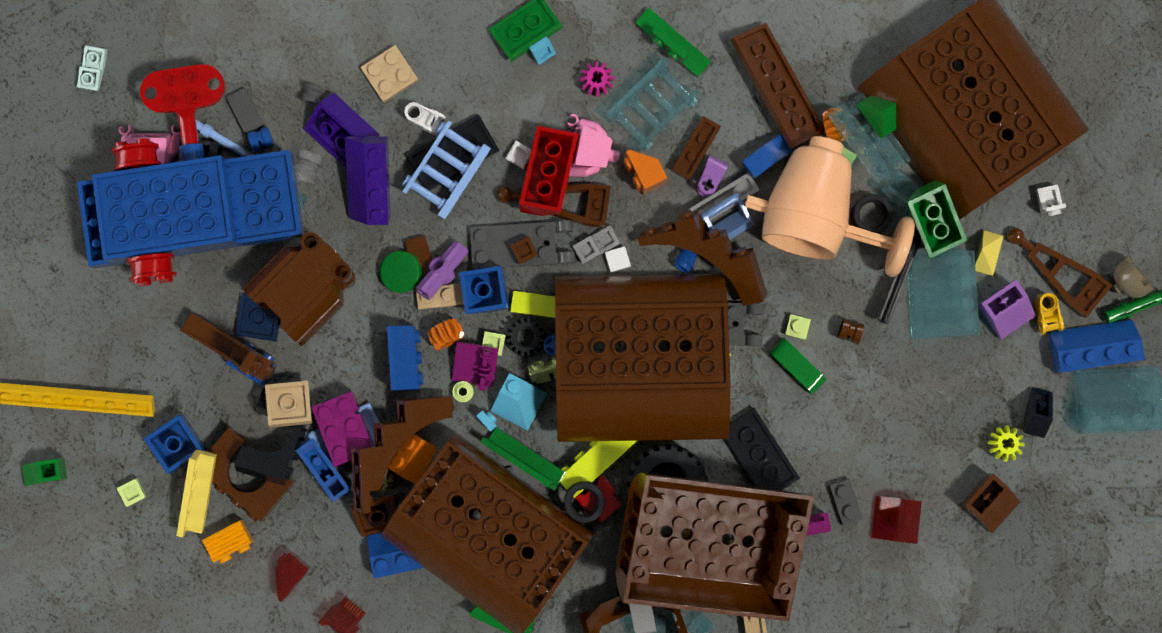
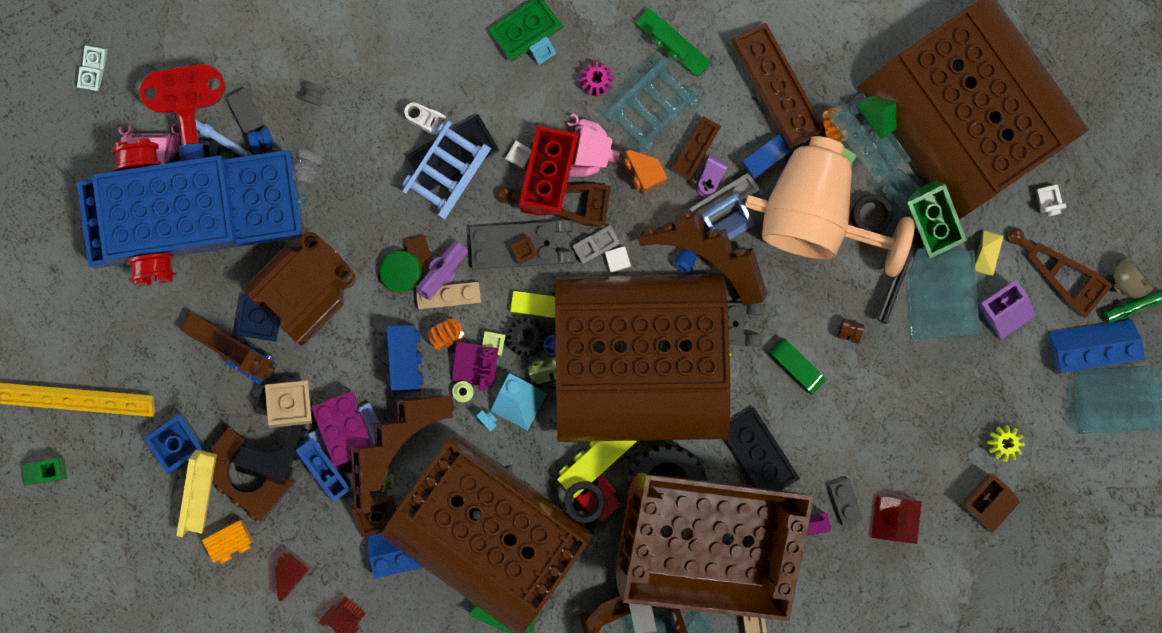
yellowish green plate [117,478,147,507] -> none
dark purple slope [304,93,380,168] -> none
dark purple slope [345,136,391,225] -> none
tan plate [361,45,419,103] -> none
orange slope [388,433,438,484] -> none
blue slope [459,266,510,314] -> none
green fence [480,427,566,491] -> none
yellowish green plate [785,314,811,340] -> none
black slope [1024,387,1053,438] -> none
yellow piece [1035,293,1064,335] -> none

